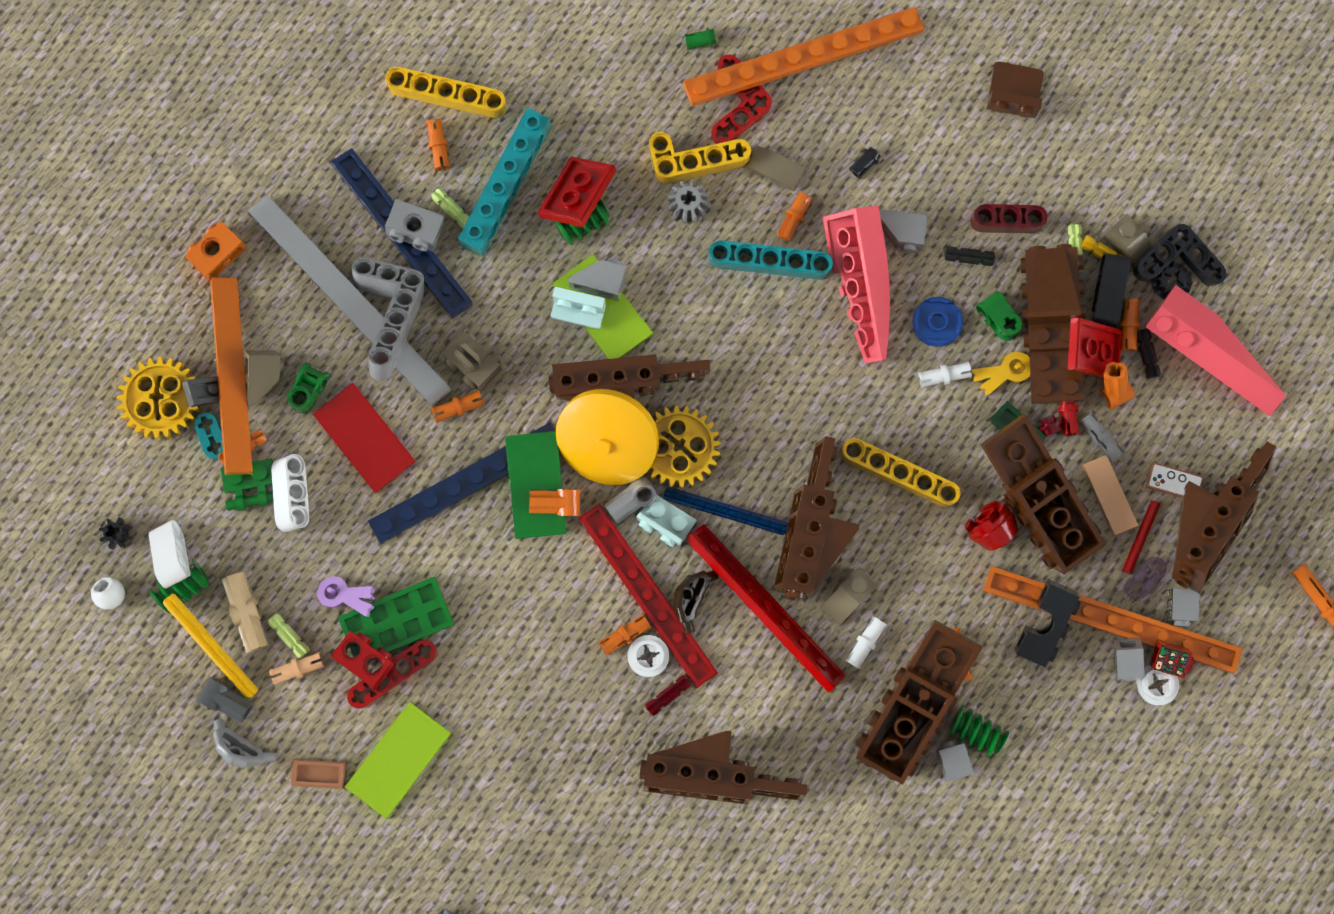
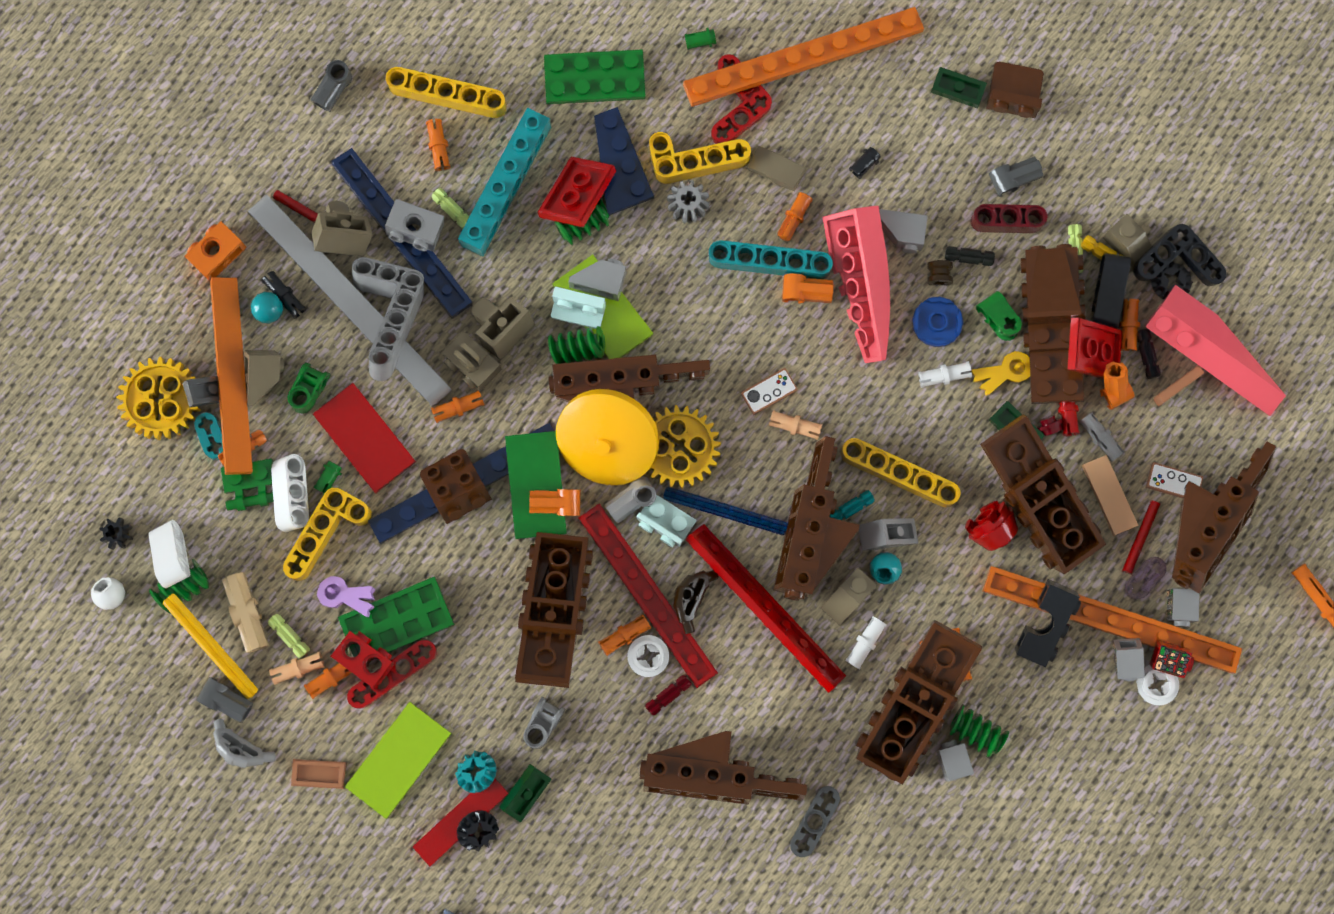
none -> teal piece [251,292,283,324]
none -> black pin [261,271,306,319]
none -> red bar [273,190,318,223]
none -> yellow beam [283,488,372,581]
none -> orange pin [304,663,352,699]
none -> dark grey piece [311,60,352,112]
none -> dark tan brick [312,201,372,256]
none -> green pin [313,461,342,493]
none -> red tile [413,778,509,867]
none -> reddish brown bracket [420,449,492,524]
none -> teal gear [455,750,497,793]
none -> black gear [457,810,499,852]
none -> dark tan brick [472,297,535,360]
none -> dark green plate [499,764,552,822]
none -> reddish brown wedge [515,532,593,688]
none -> light grey piece [523,697,565,749]
none -> green plate [544,49,646,104]
none -> green piece [548,326,605,364]
none -> dark blue wing [594,107,654,216]
none -> tile [741,368,798,416]
none -> light nougat pin [769,410,823,440]
none -> orange piece [782,273,833,304]
none -> dark grey beam [790,786,840,857]
none -> teal axle [829,490,875,520]
none -> light grey slope [859,518,918,551]
none -> teal piece [870,552,902,585]
none -> dark brown wheel [927,260,953,286]
none -> dark green plate [931,67,987,109]
none -> dark grey piece [989,156,1043,197]
none -> nougat tile [1153,366,1205,407]

